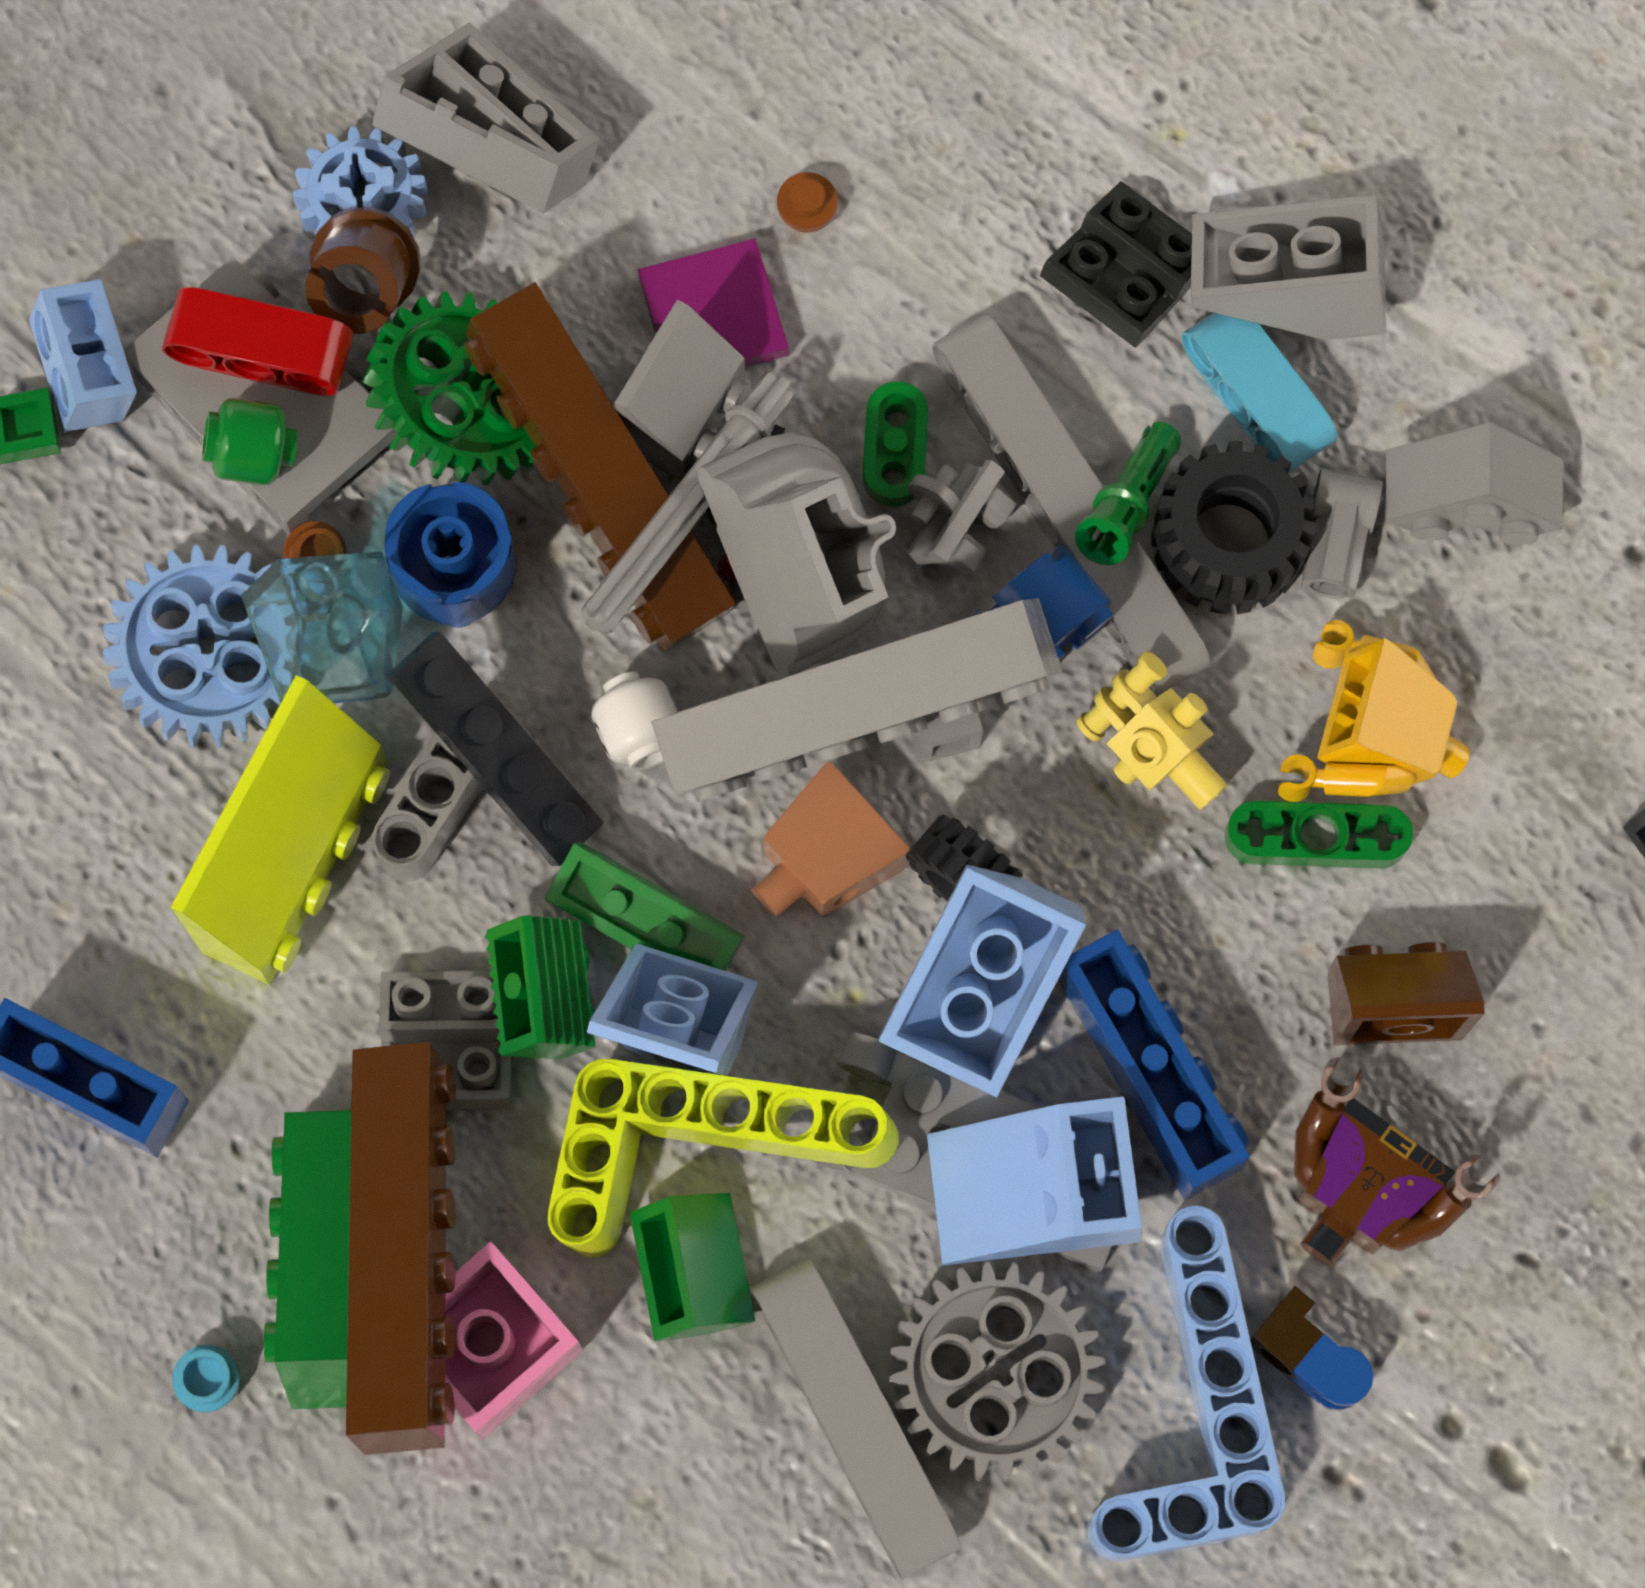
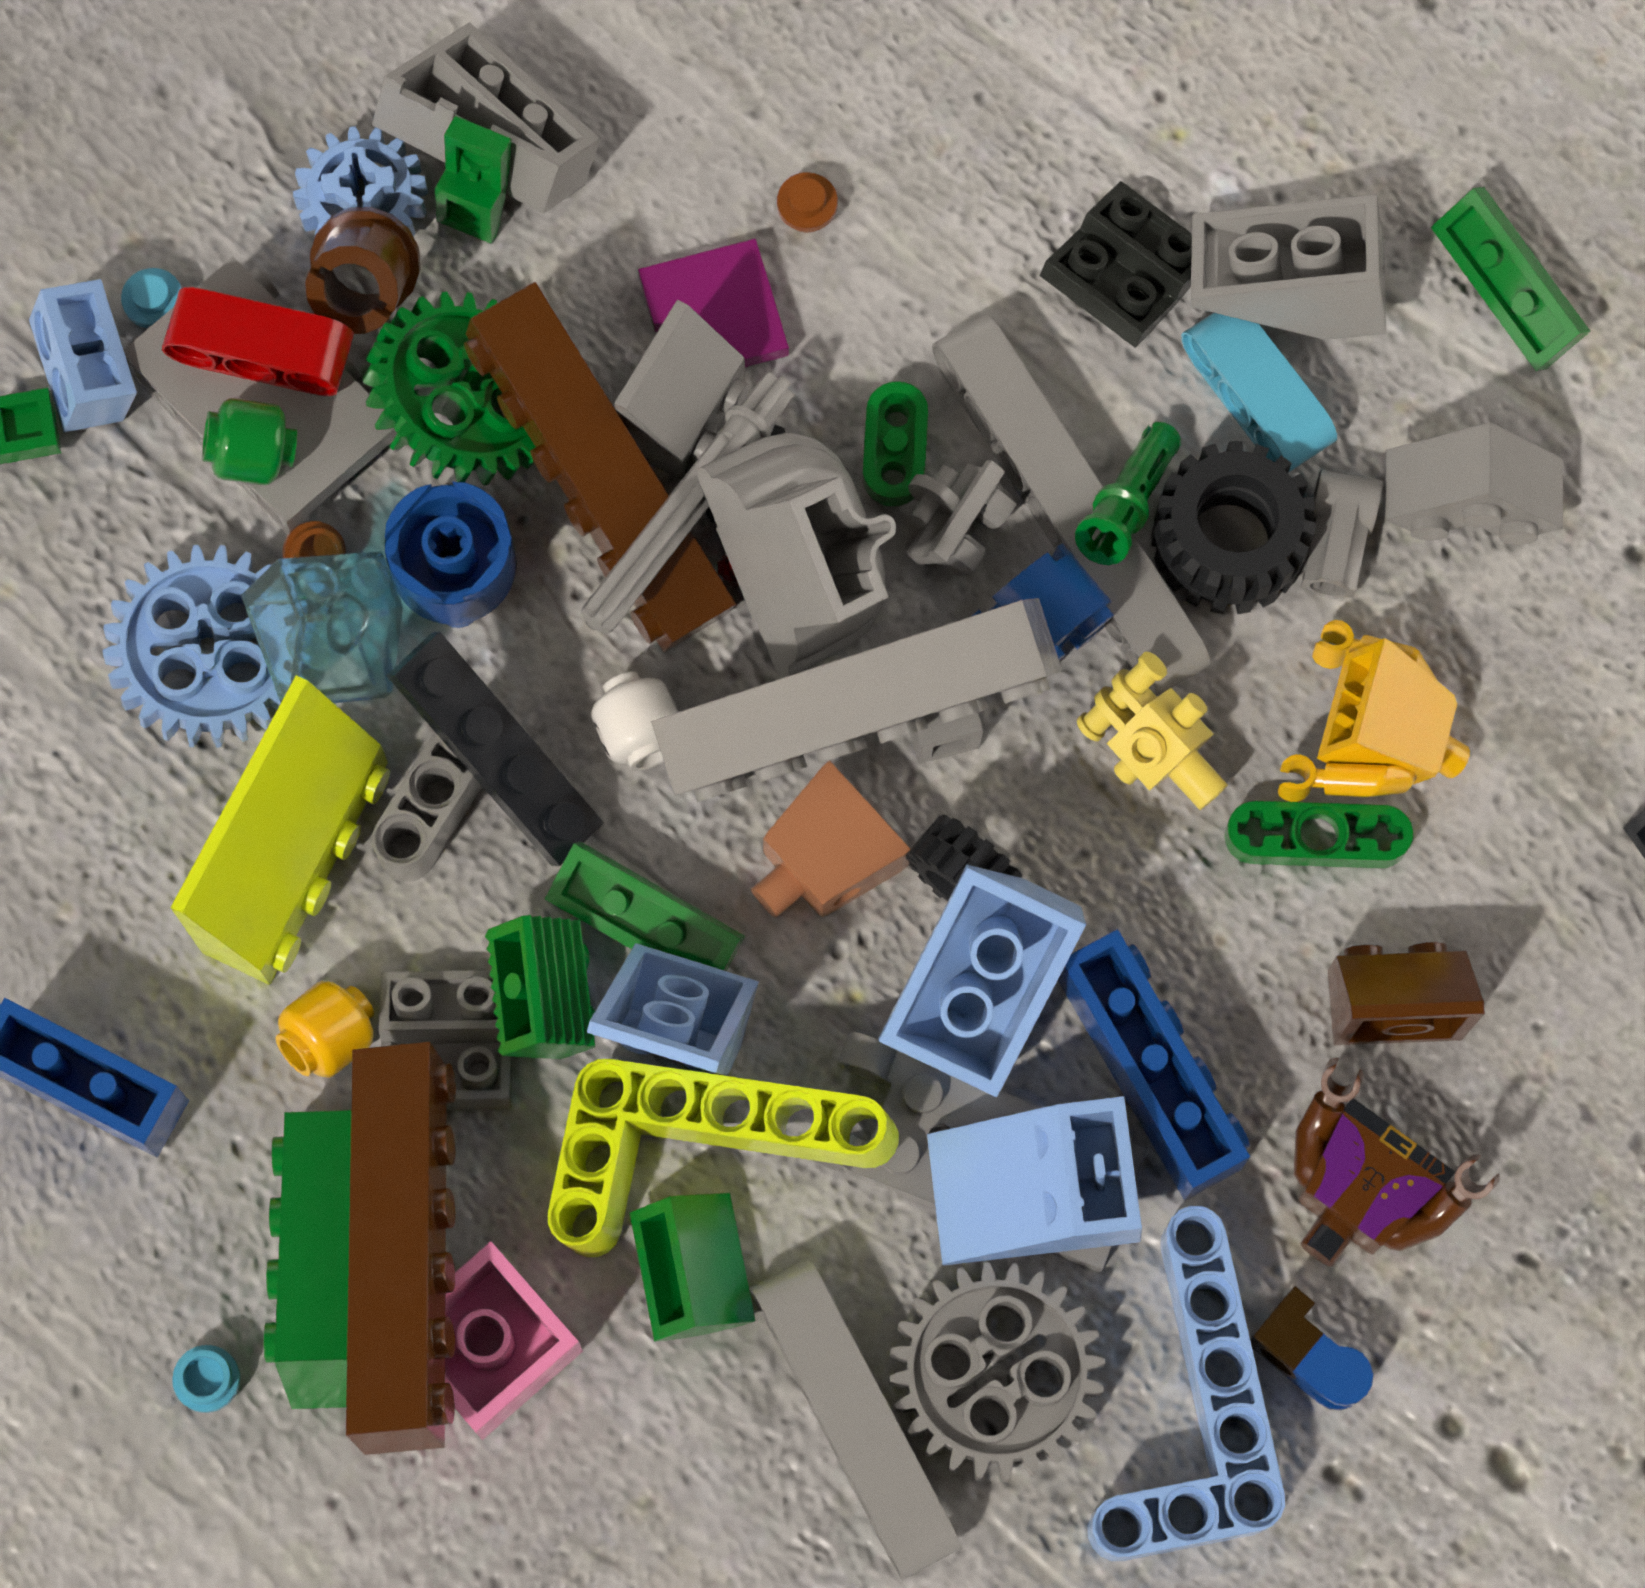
none -> medium azure plate [121,268,182,328]
none -> yellow head [275,981,374,1078]
none -> green slope [435,116,511,244]
none -> green plate [1430,187,1591,371]

